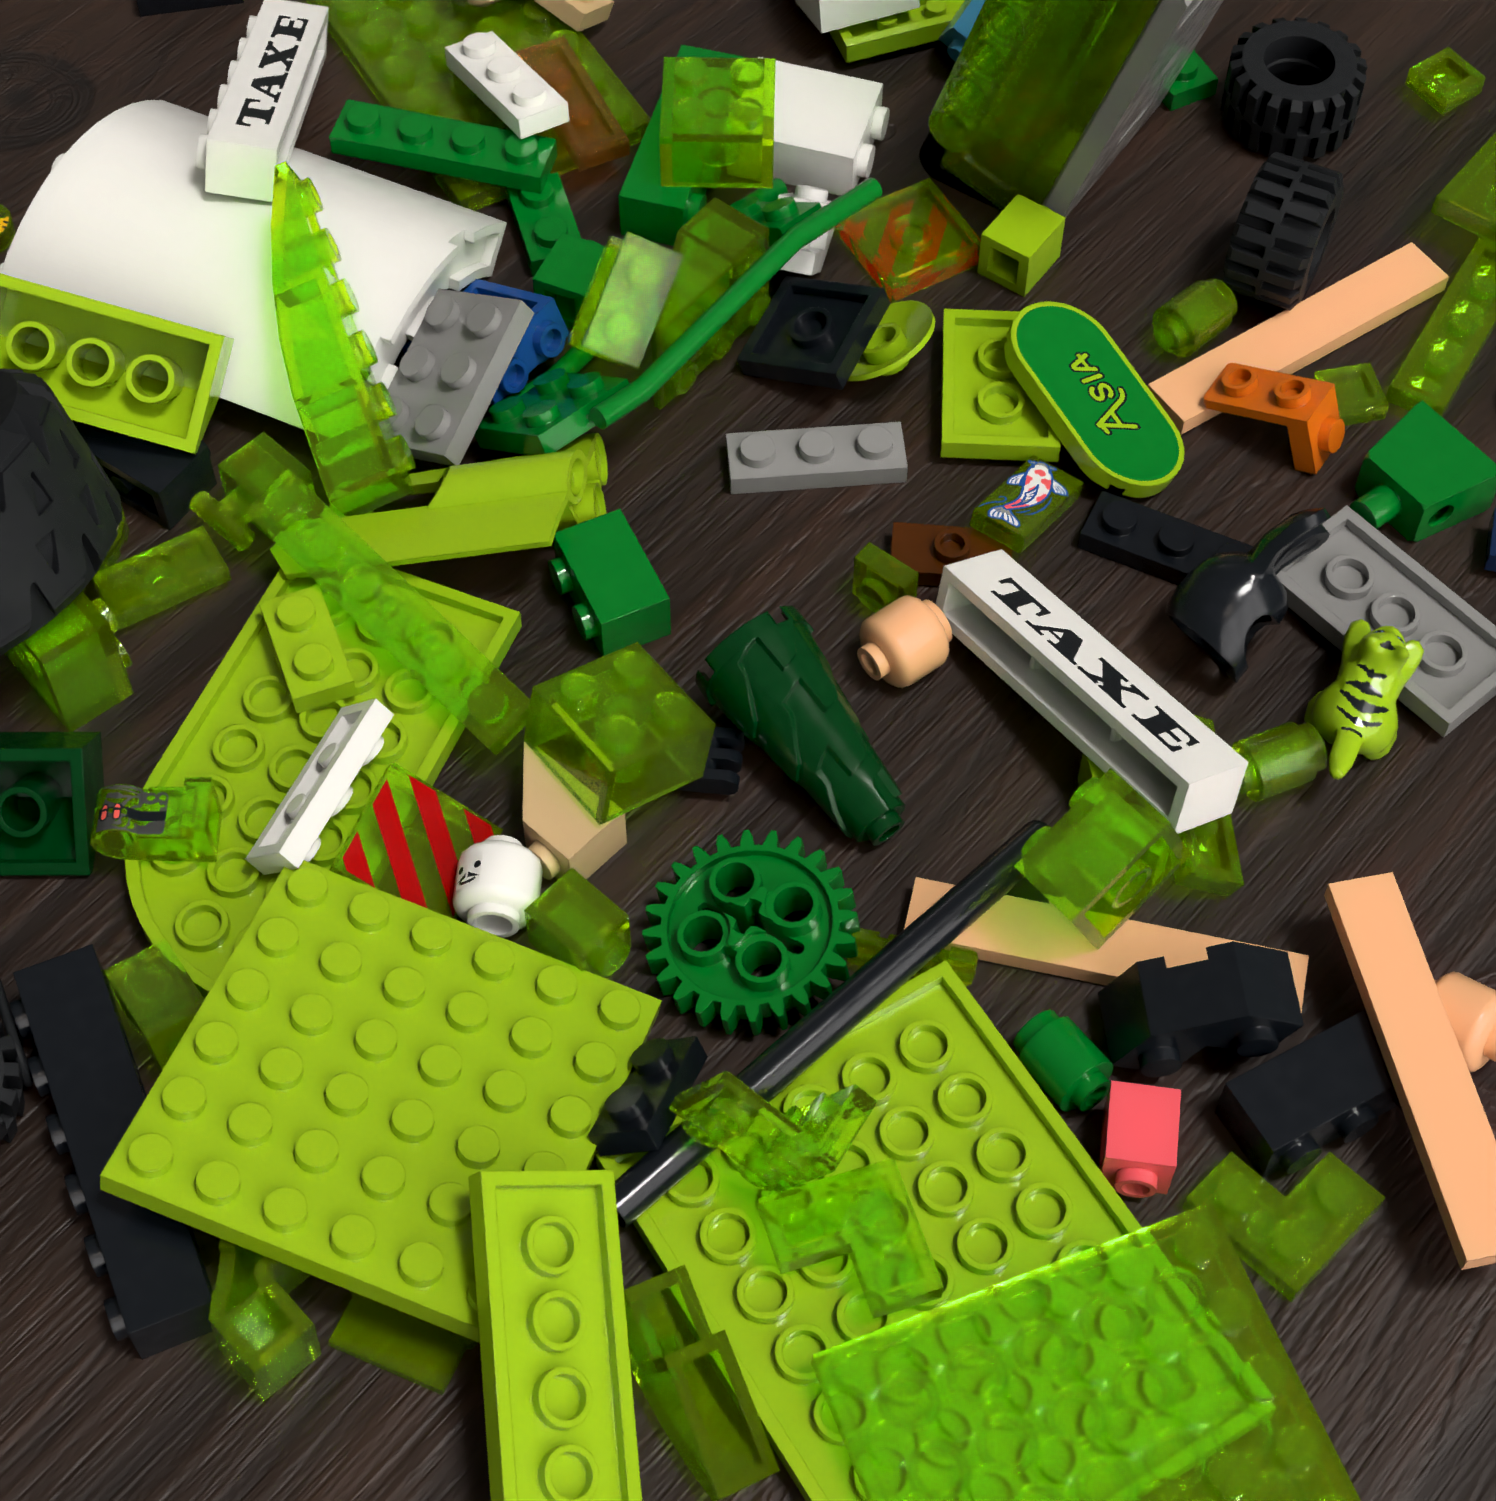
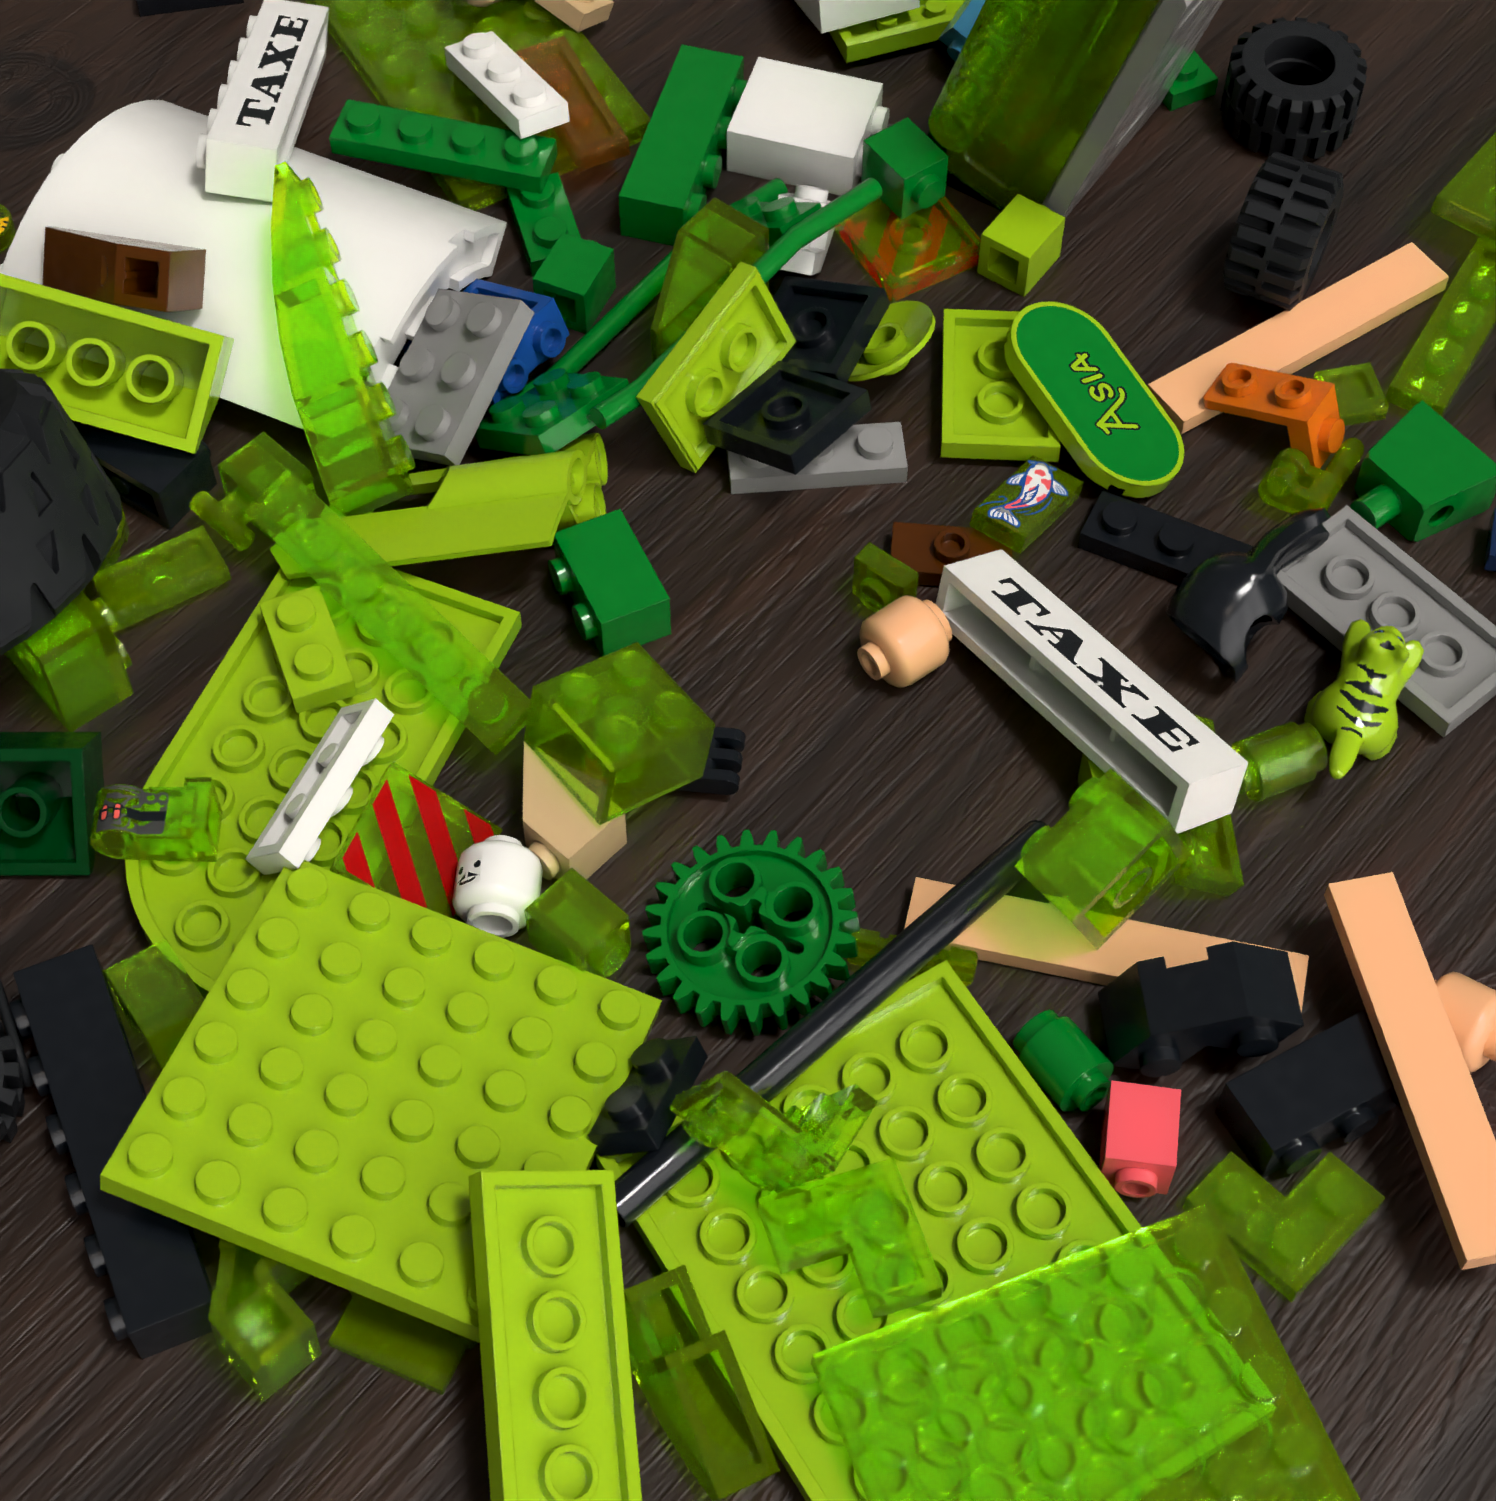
clear neon green panel [566,232,684,369] -> none
clear neon green brick [659,57,776,188] -> none
dark green cone [695,606,905,846] -> none
clear neon green brick [1152,278,1238,357] -> none
clear neon green plate [1405,47,1486,115] -> none
none -> reddish brown slope [43,226,206,312]
none -> lime tile [636,261,796,473]
none -> black plate [703,361,872,475]
none -> green brick [861,117,949,220]
none -> clear neon green piece [1258,438,1364,514]

